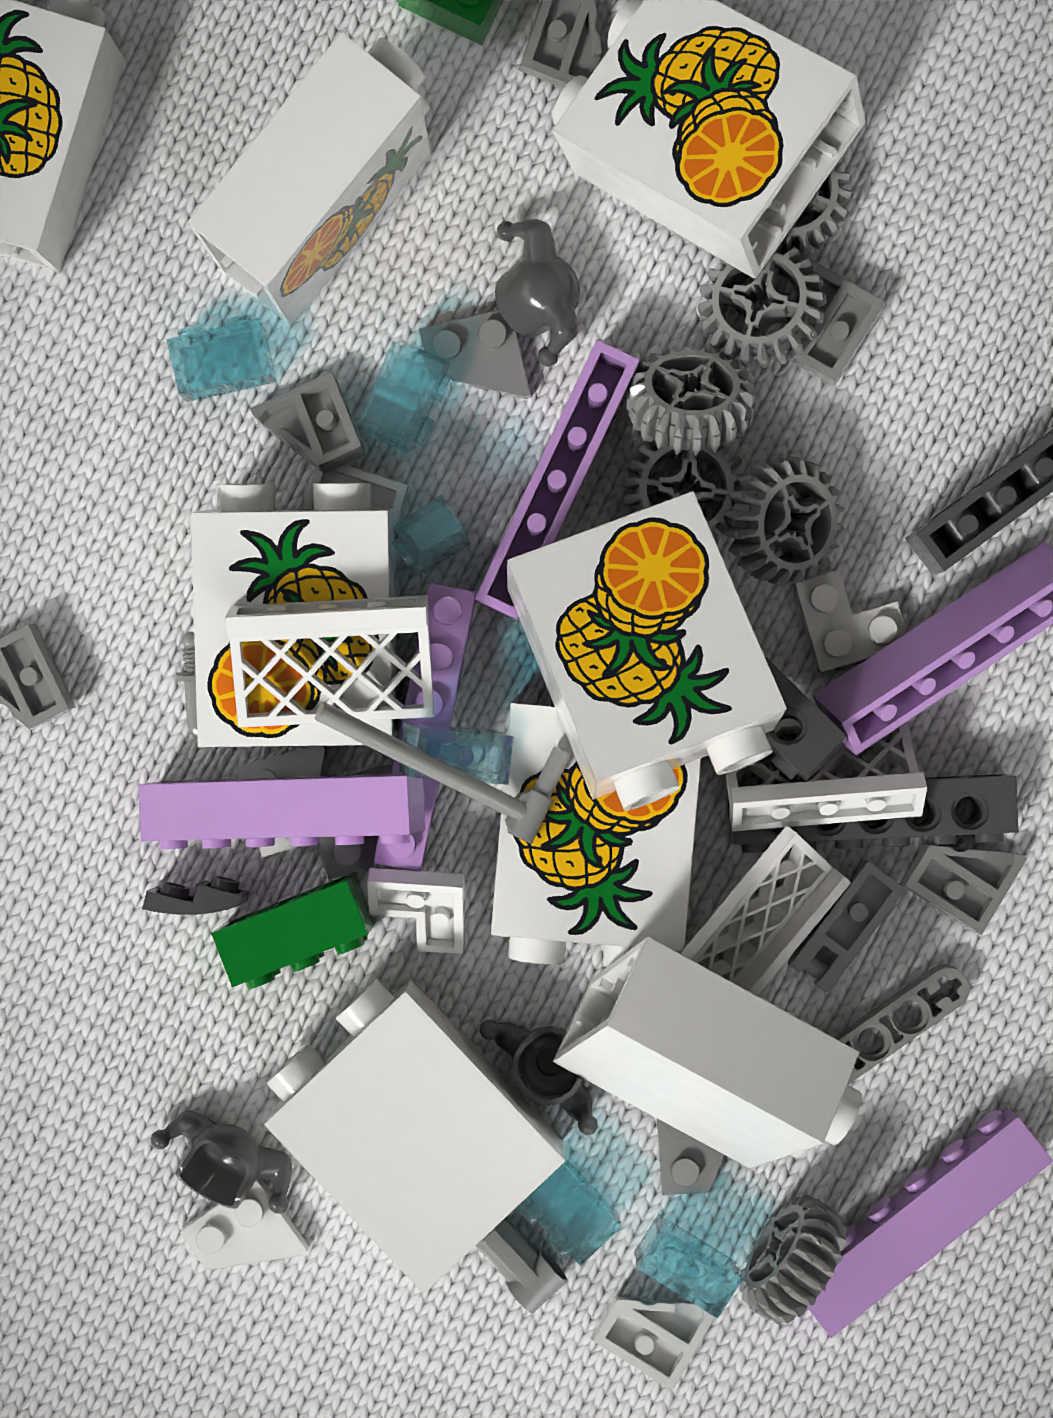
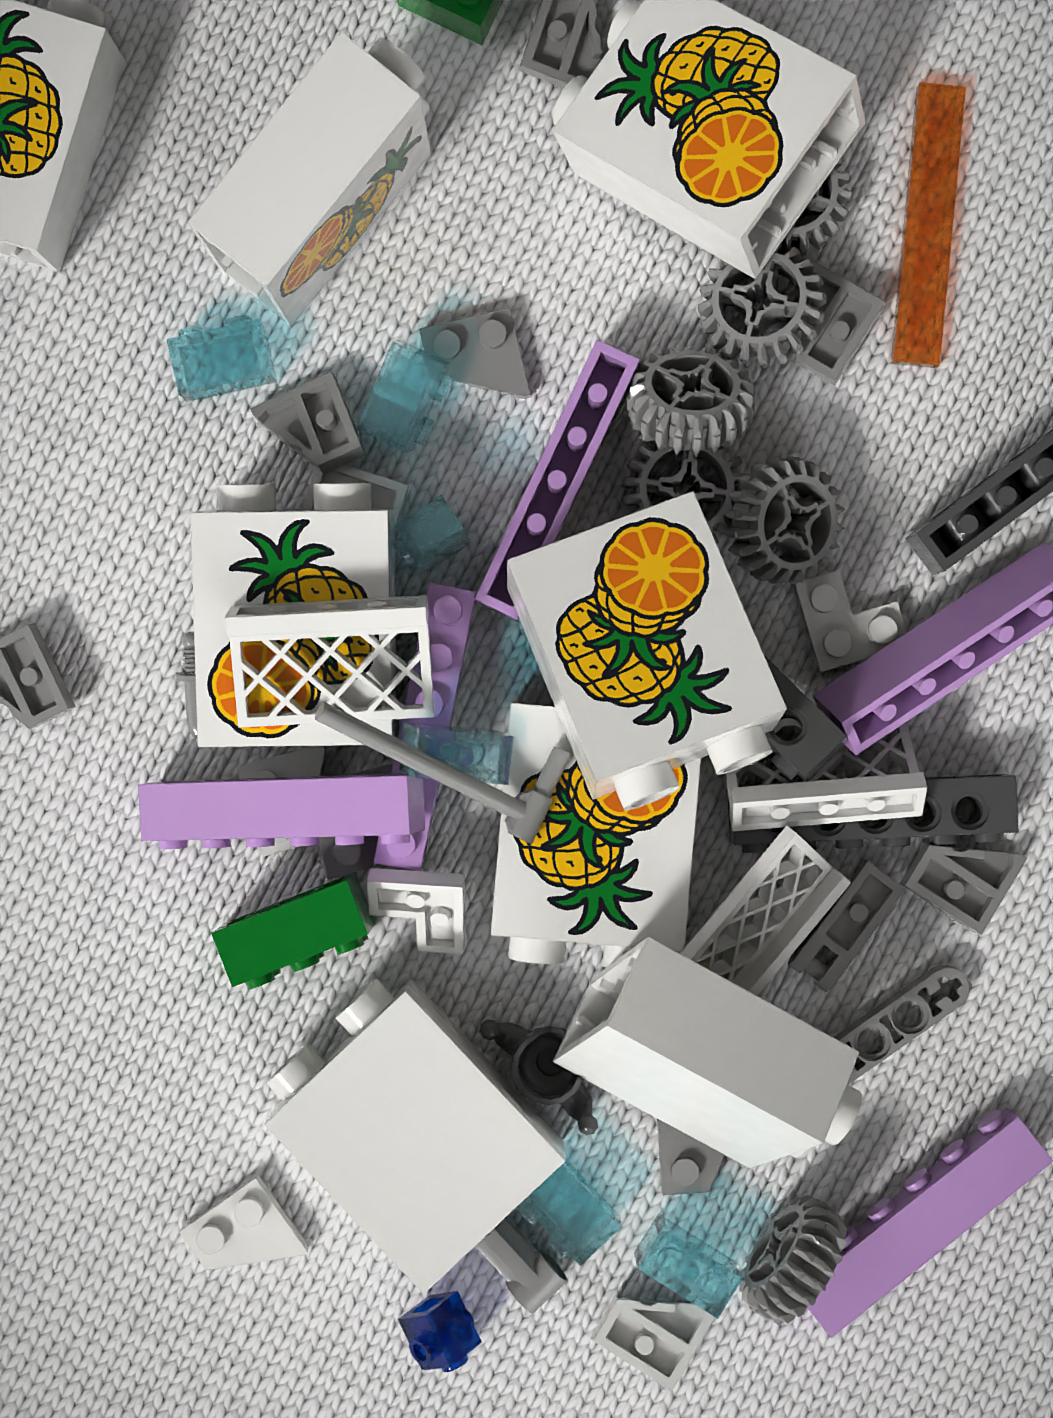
dark grey slope [142,875,250,915] -> none
dark grey piece [150,1111,292,1214] -> none
dark grey piece [495,219,580,367] -> none
none -> clear blue brick [398,1291,482,1372]
none -> clear orange tile [890,82,966,368]

